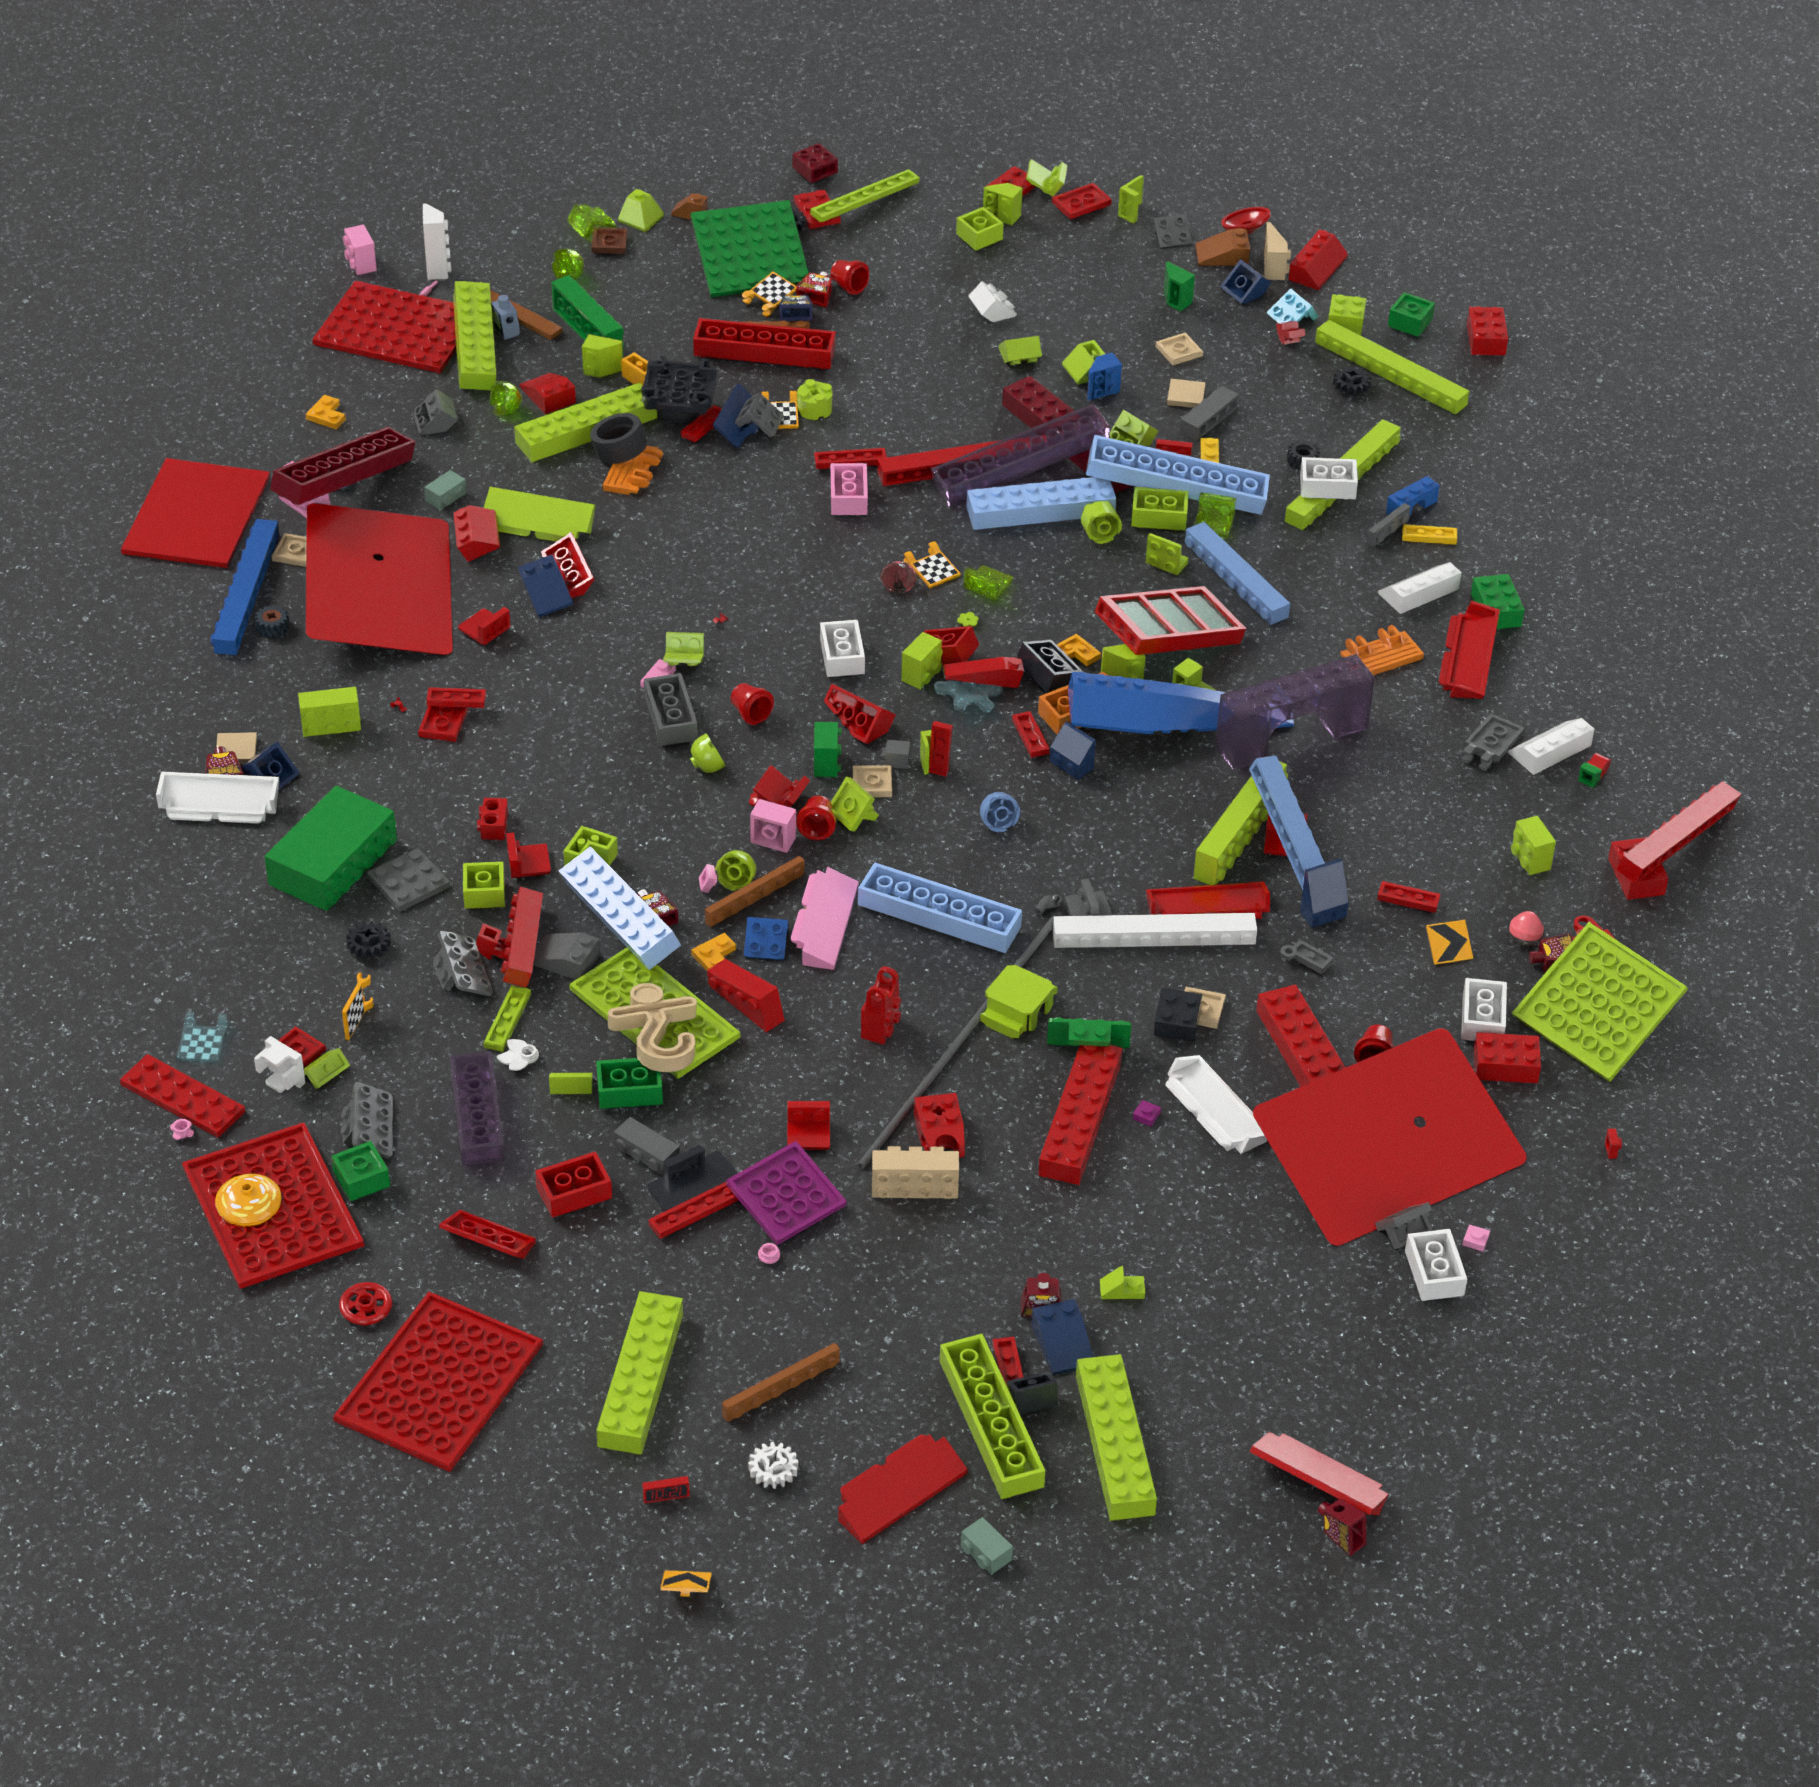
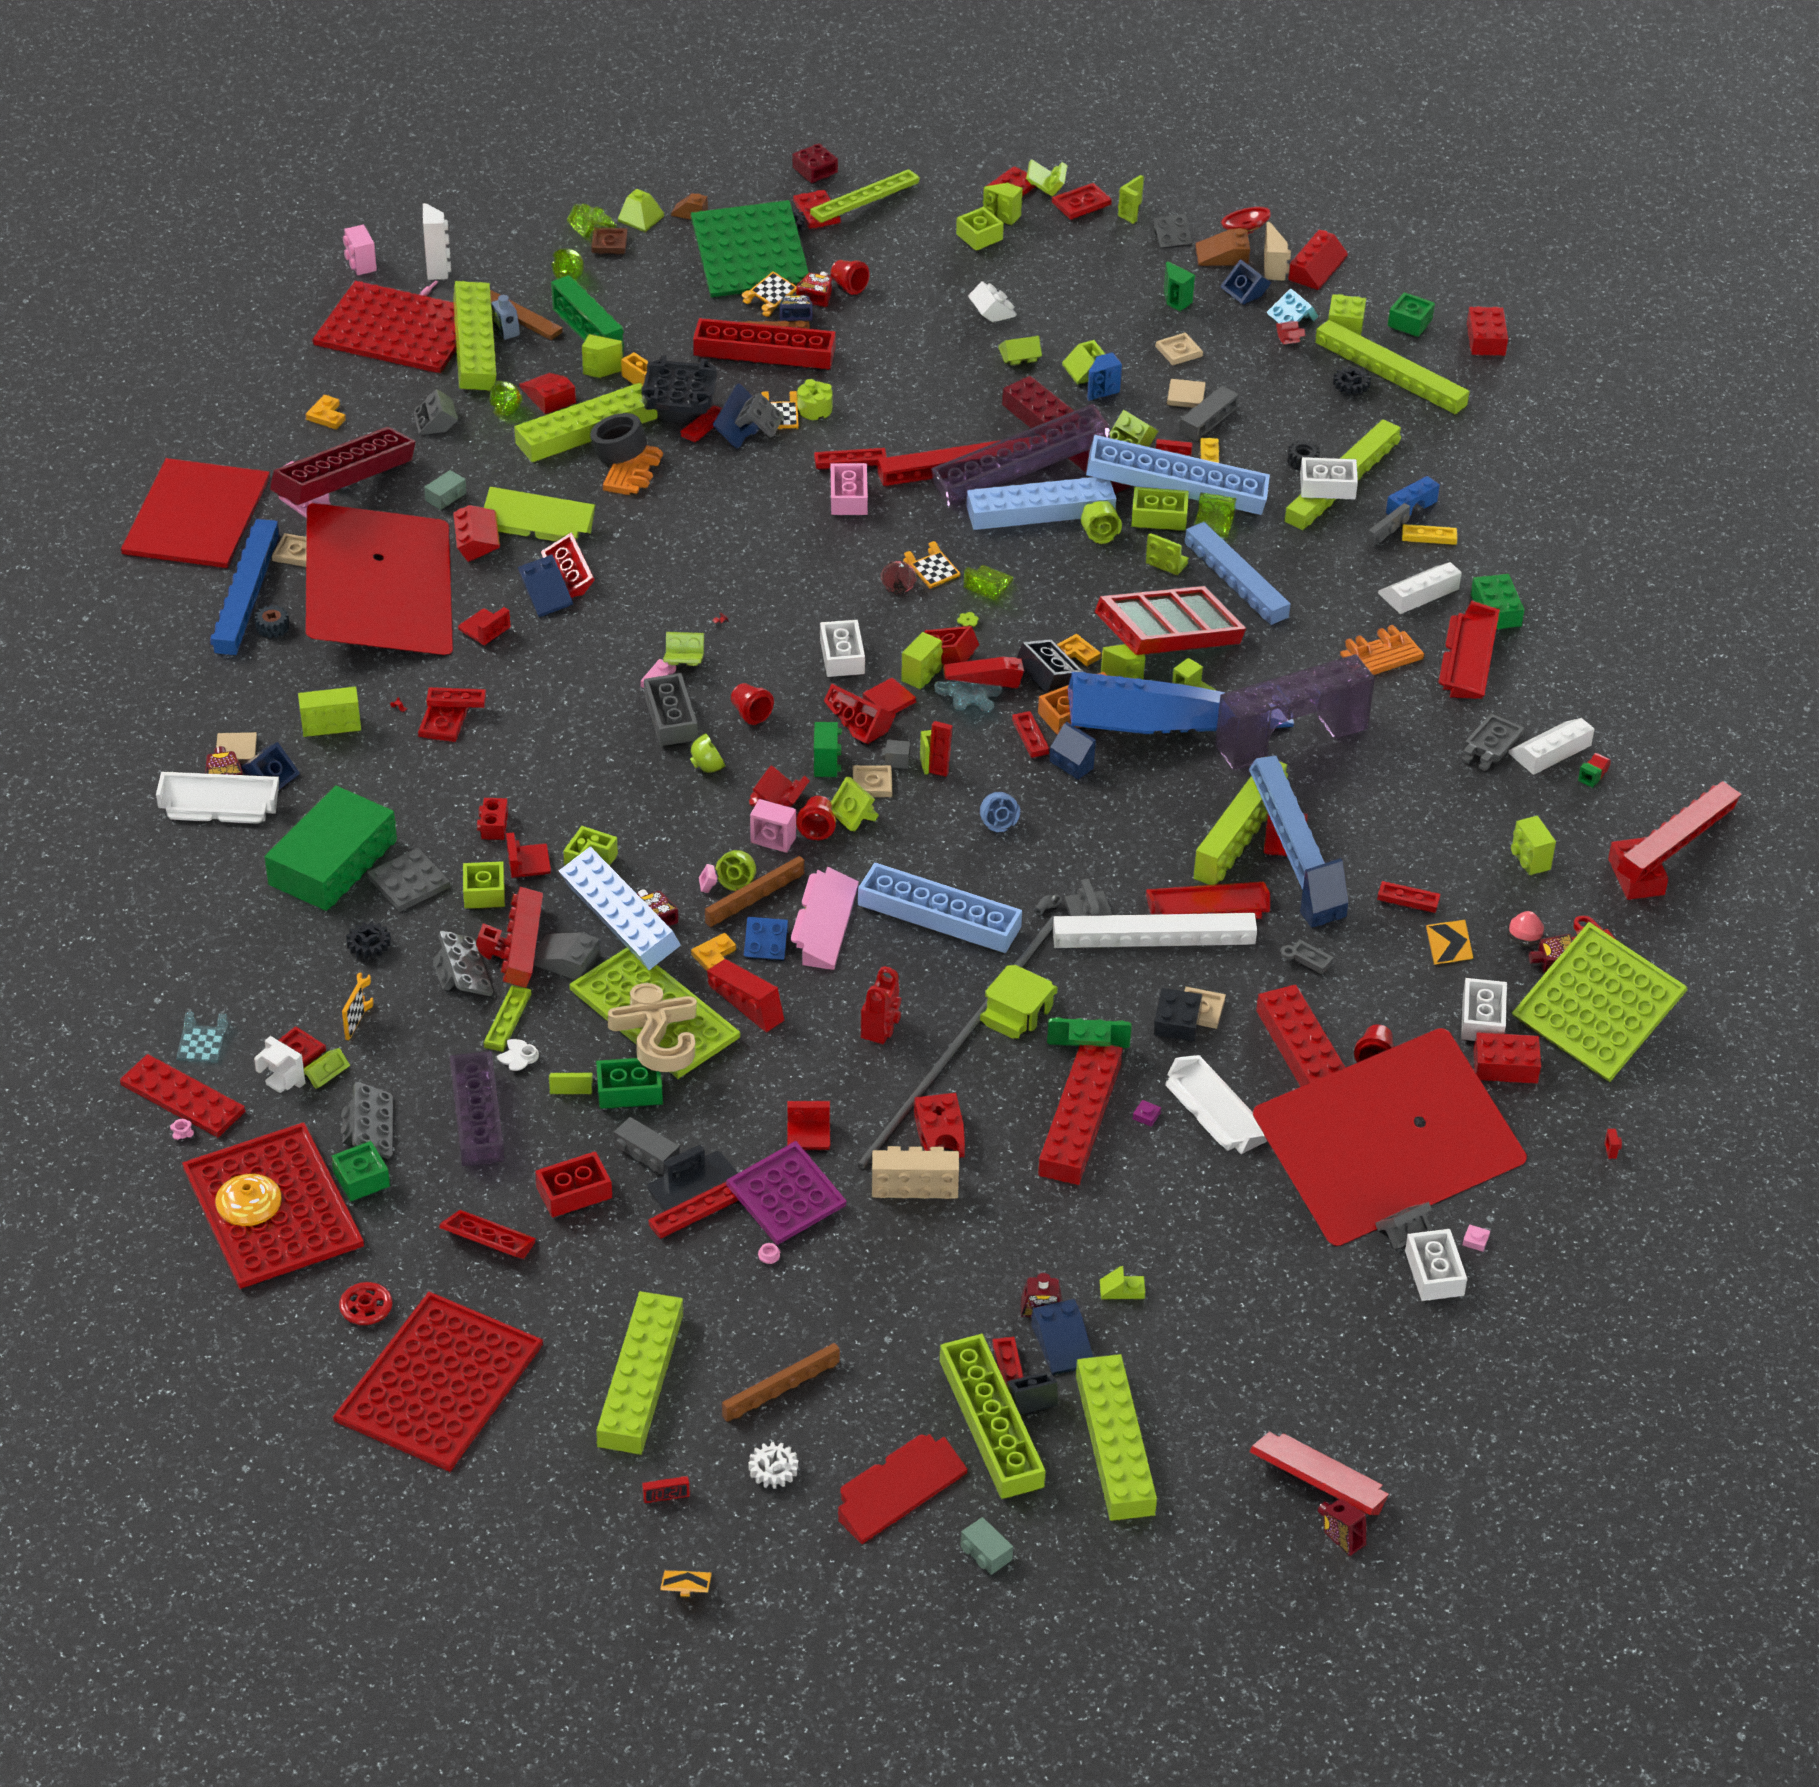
none -> red tile [863,678,916,714]

